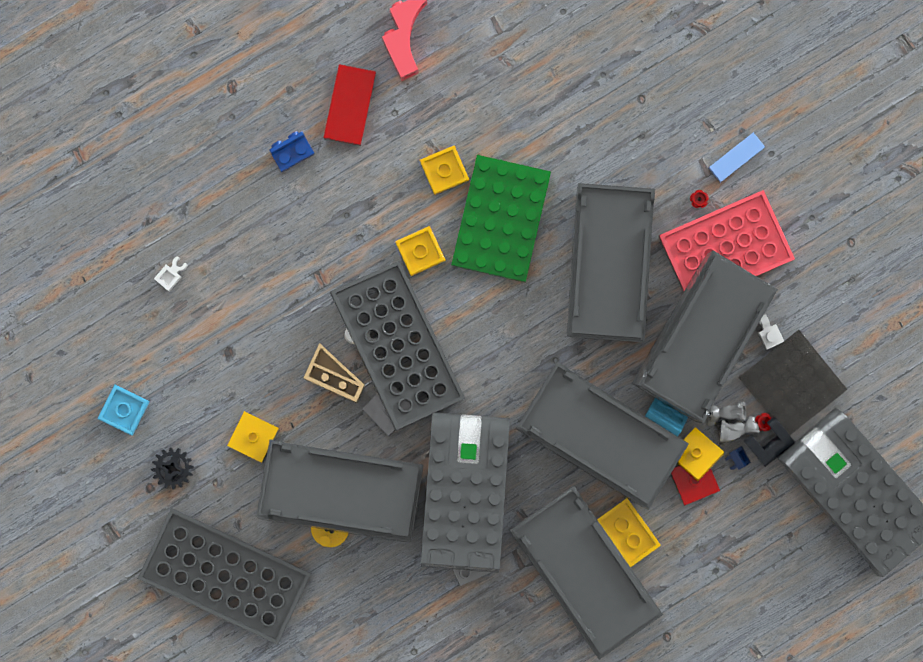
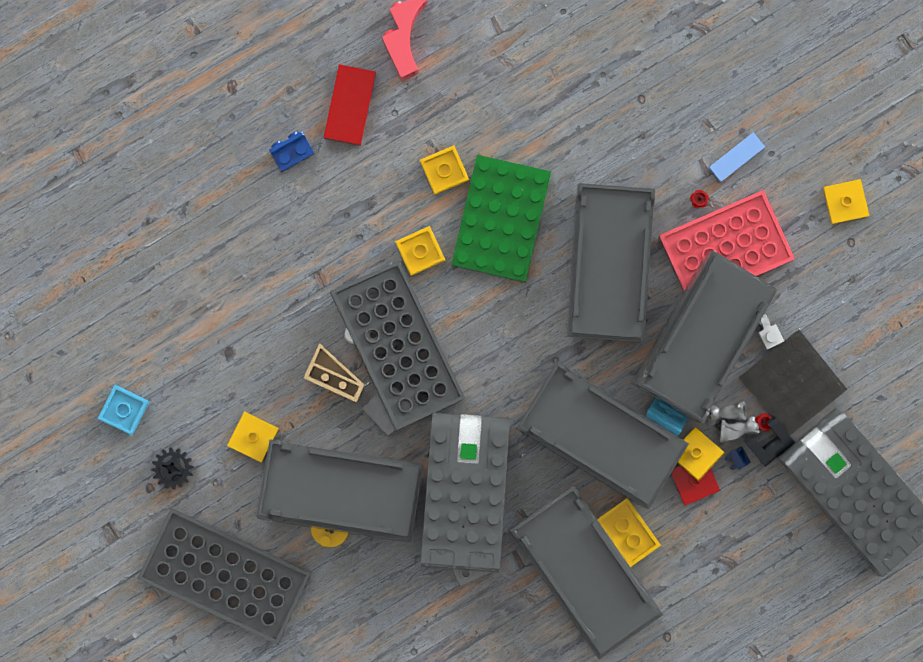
white plate [154,256,188,292] -> none
none -> yellow plate [823,179,869,225]

